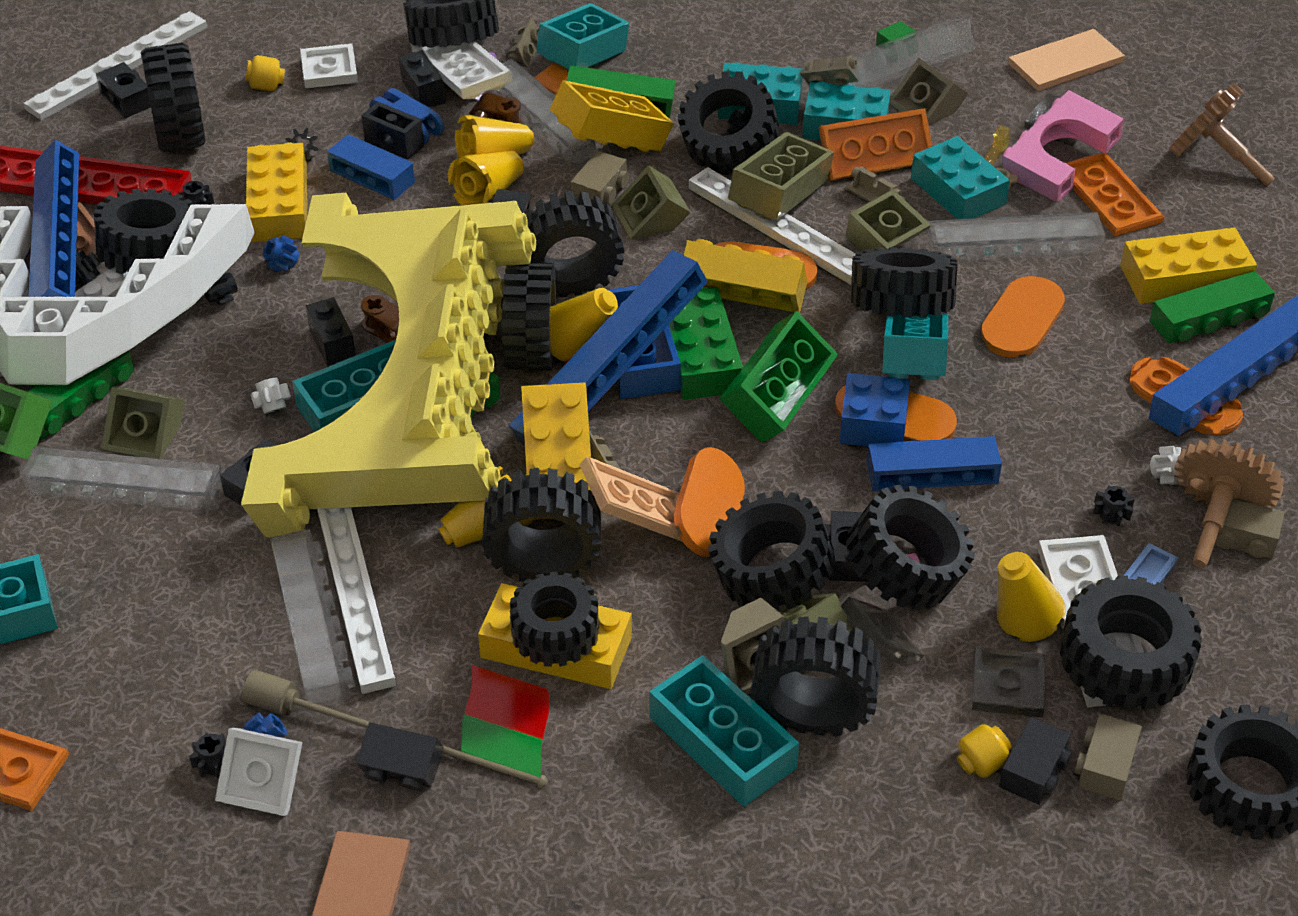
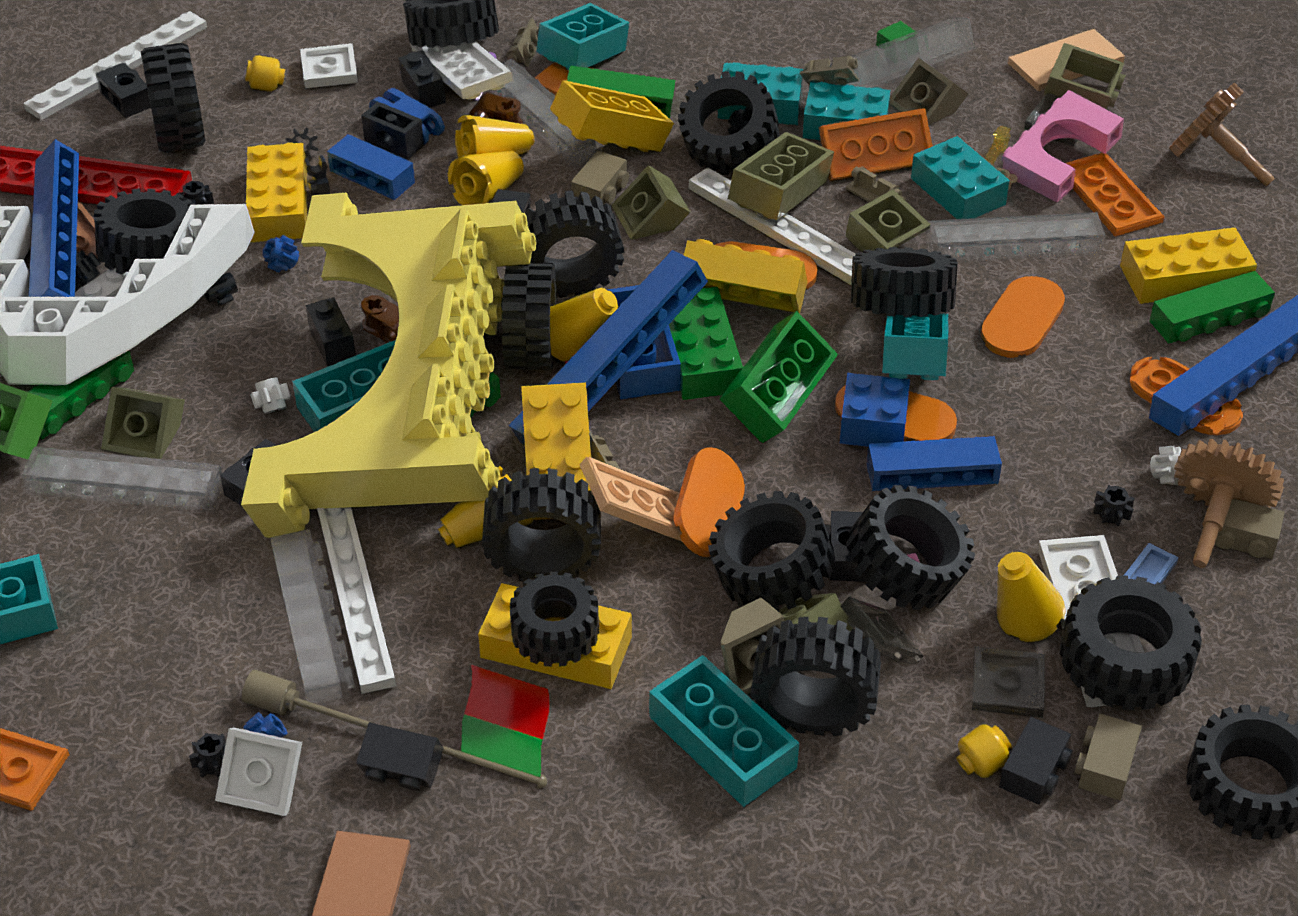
none -> black plate [304,155,330,195]
none -> olive window [1043,43,1126,110]

